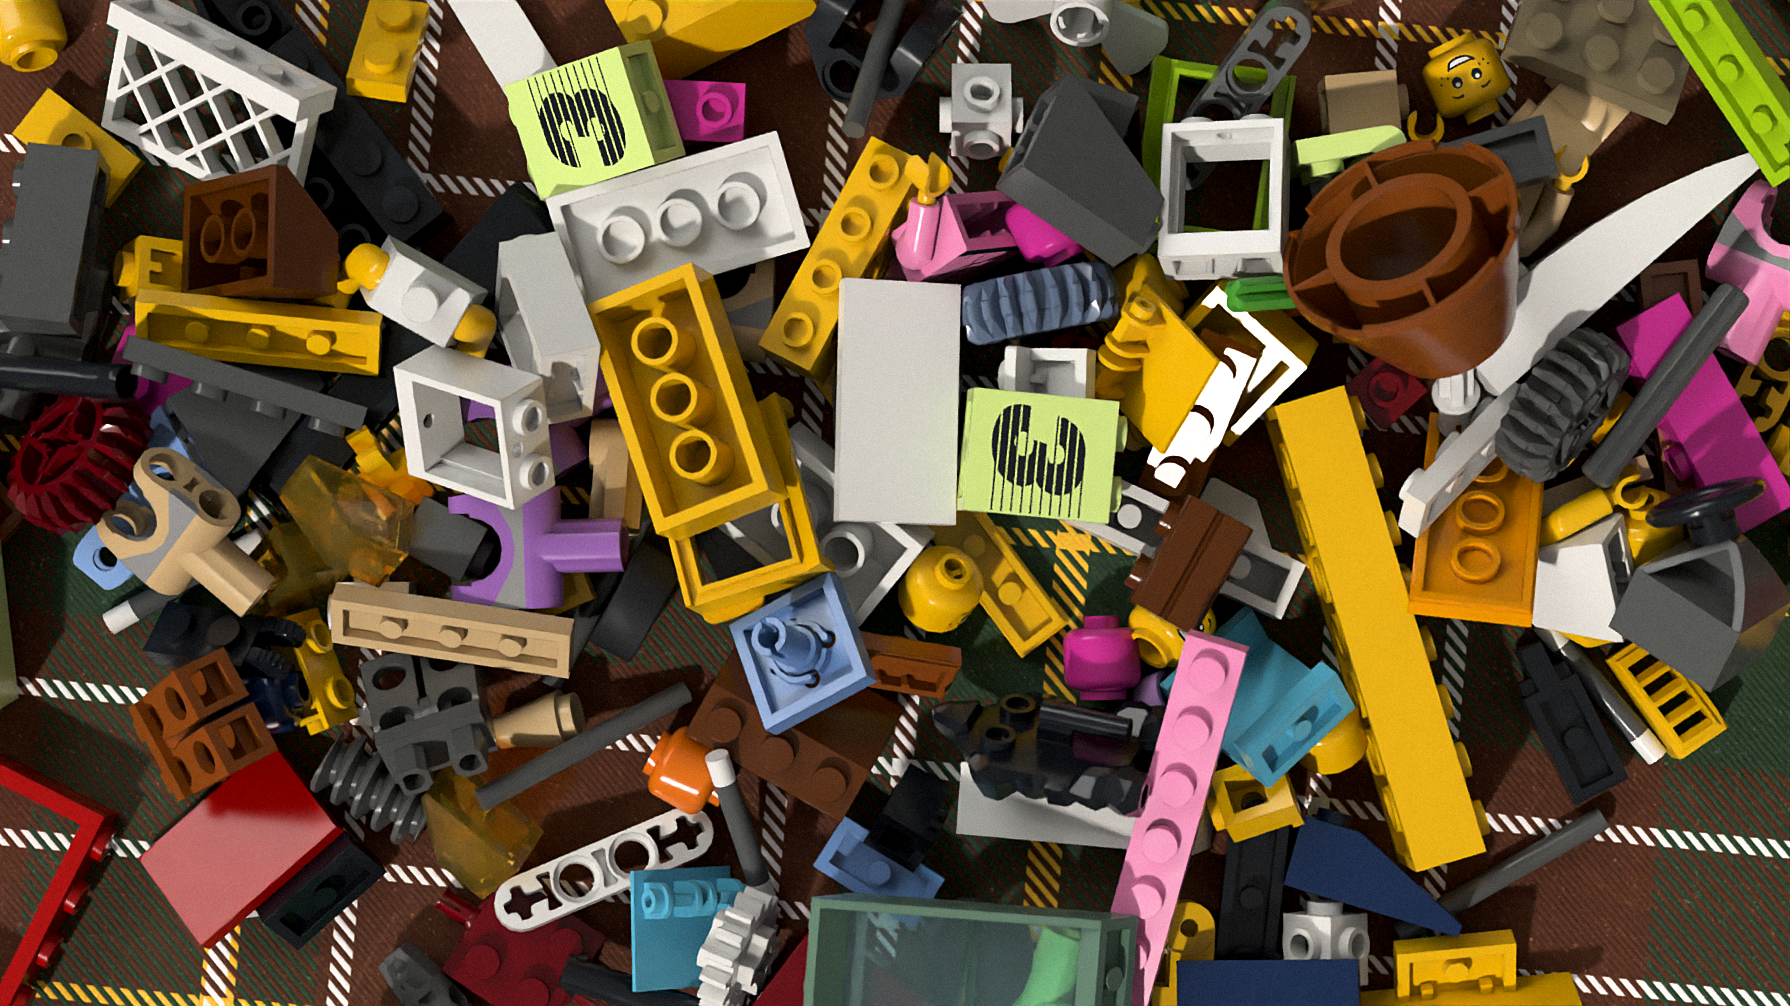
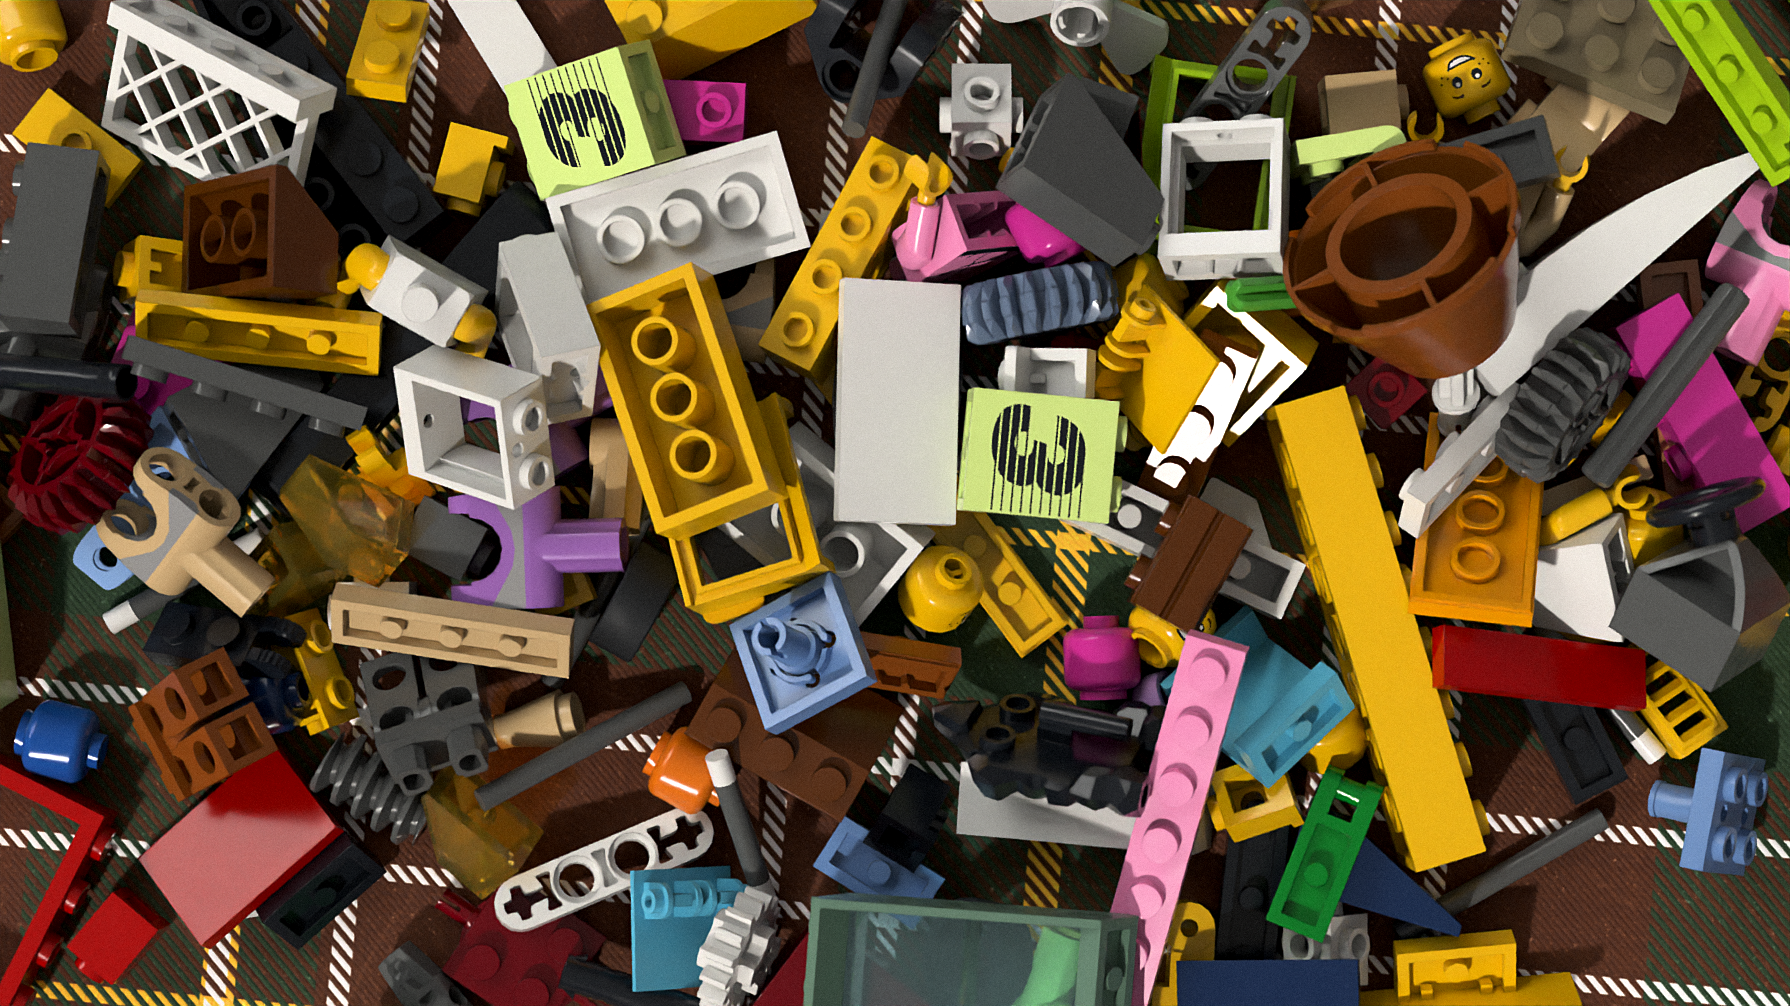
none -> blue head [14,700,109,784]
none -> red brick [67,886,171,985]
none -> yellow brick [433,122,515,218]
none -> green plate [1265,764,1385,944]
none -> red tile [1432,625,1647,712]
none -> medium blue plate [1648,748,1769,876]

